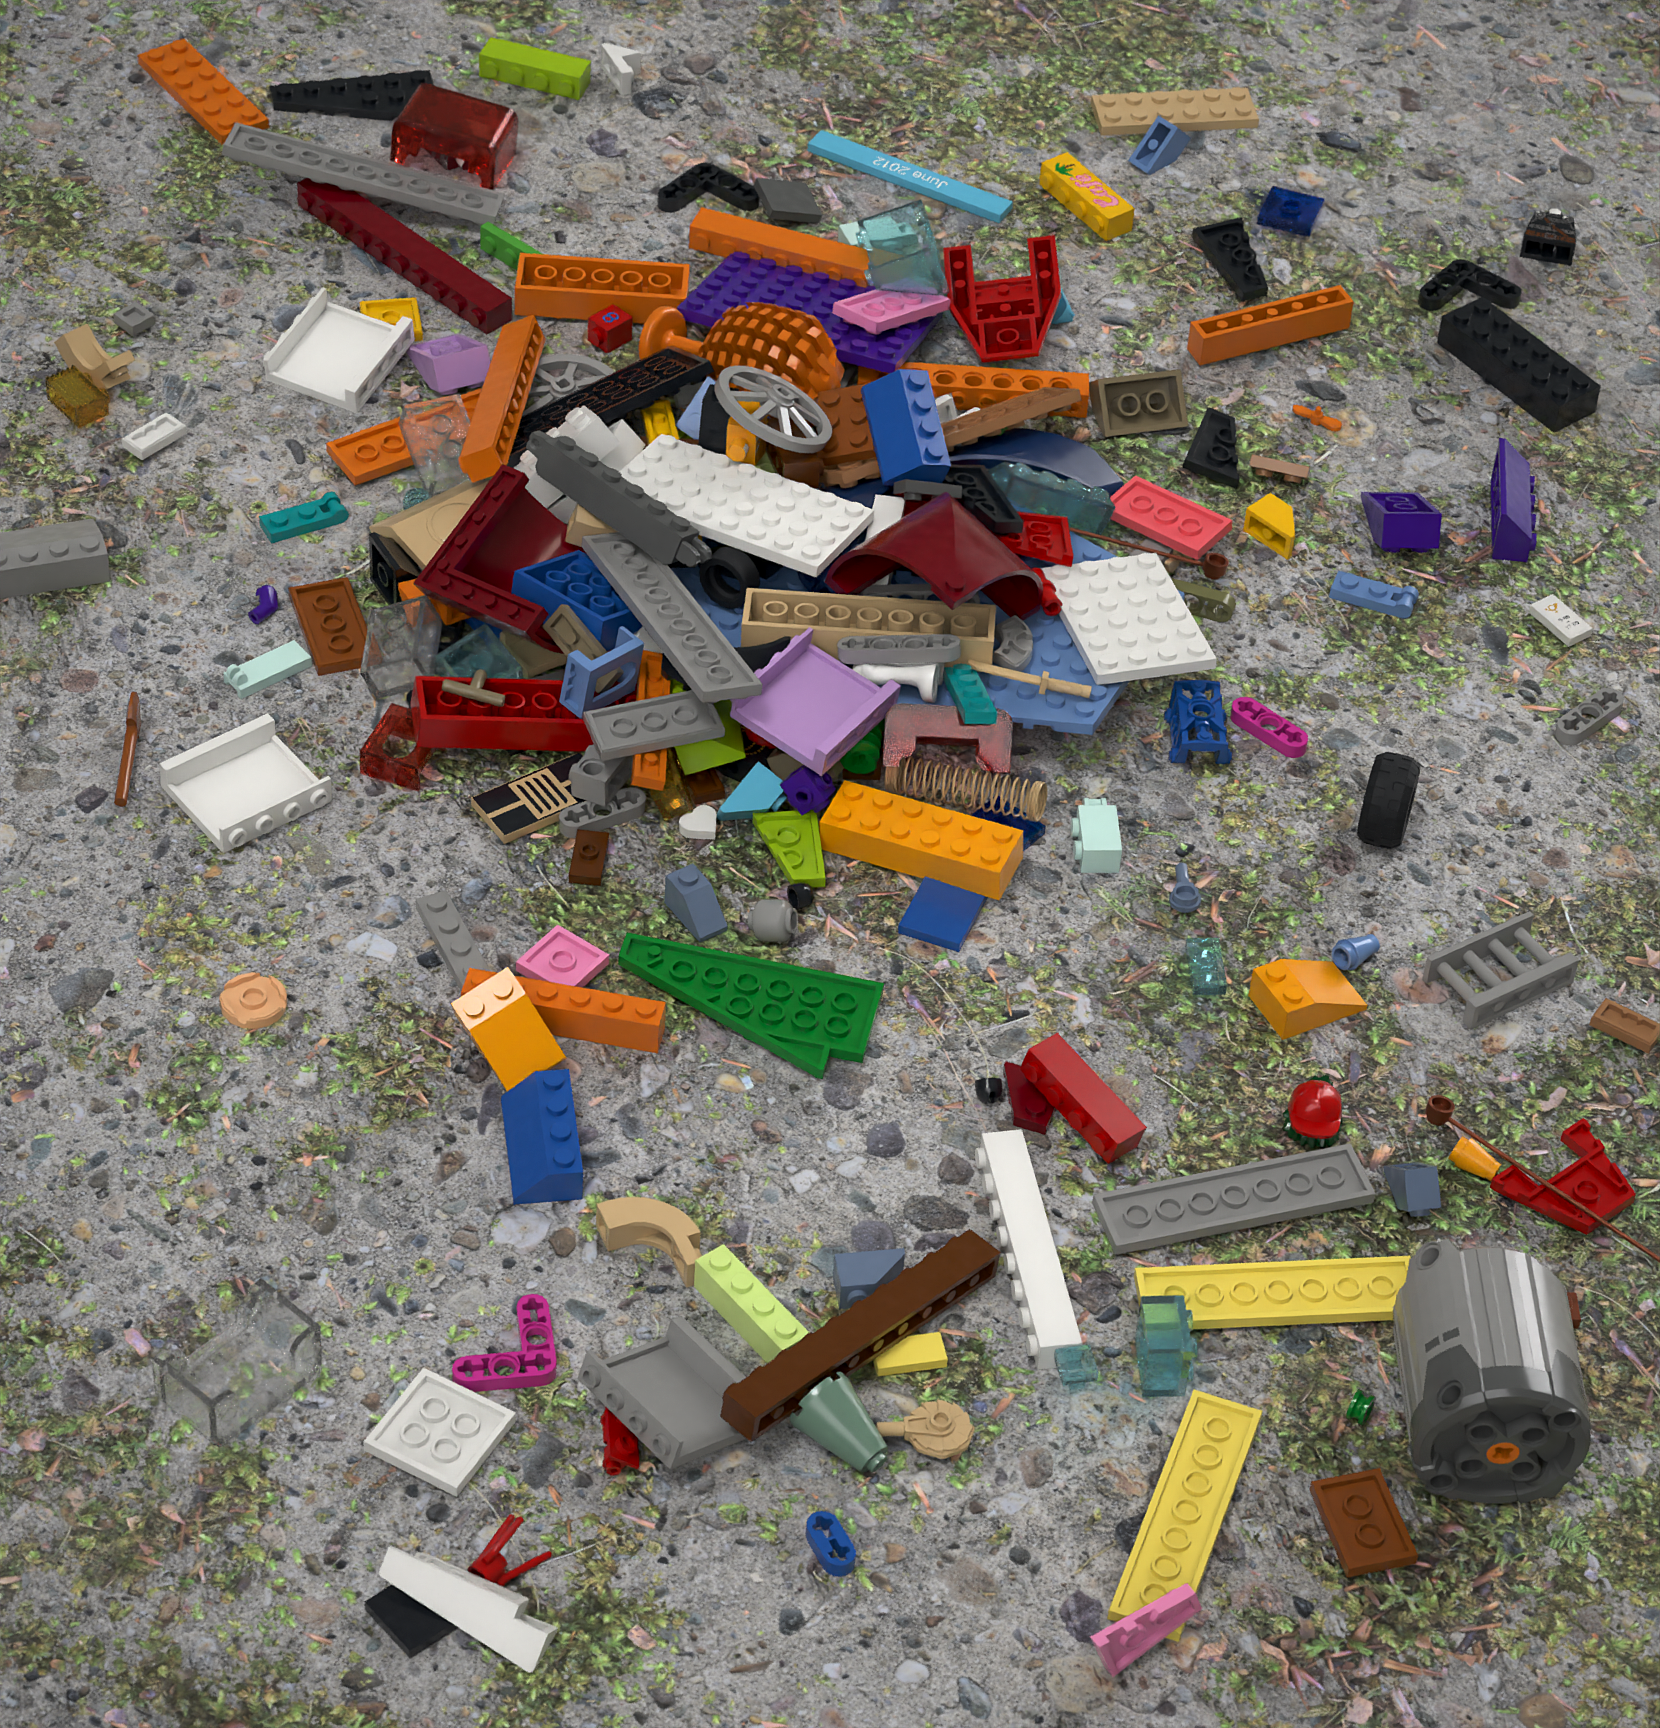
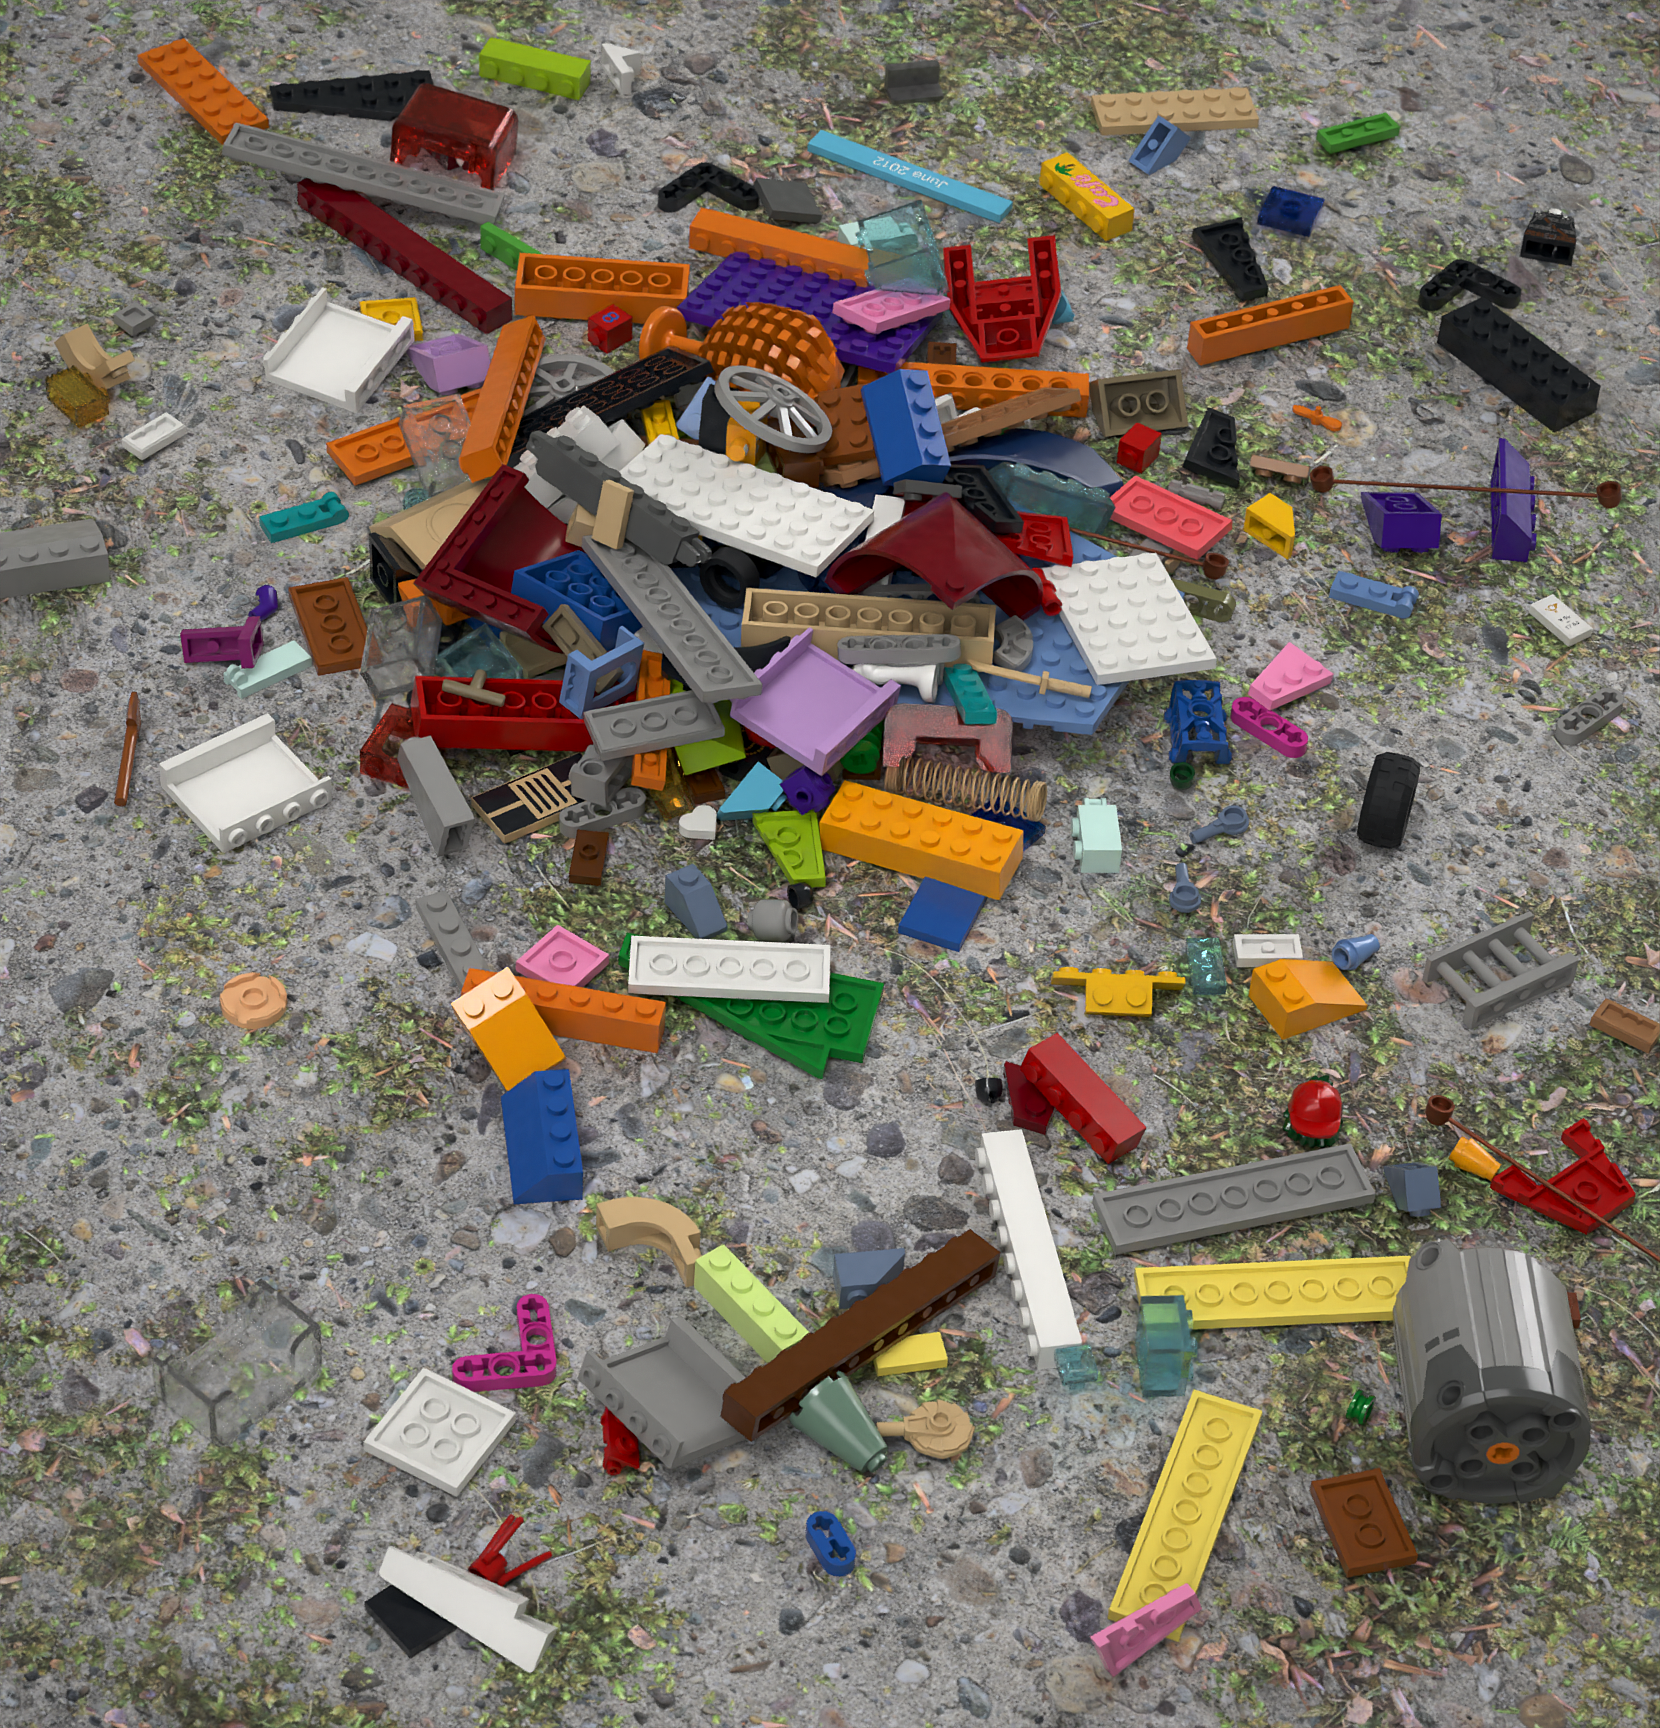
none -> magenta bracket [180,616,264,669]
none -> light grey slope [397,735,475,857]
none -> tan tile [592,479,634,549]
none -> white plate [628,936,830,1003]
none -> flat silver panel [884,59,944,105]
none -> reddish brown bracket [926,341,957,365]
none -> yellow bracket [1051,967,1185,1017]
none -> red brick [1116,422,1162,474]
none -> light grey axle [1168,480,1225,509]
none -> dark green hinge [1170,762,1195,790]
none -> sand blue plate [1189,805,1249,844]
none -> white plate [1233,934,1303,967]
none -> bright pink wing [1248,642,1333,711]
none -> copper piece [1310,466,1622,509]
none -> bright green plate [1316,112,1400,154]

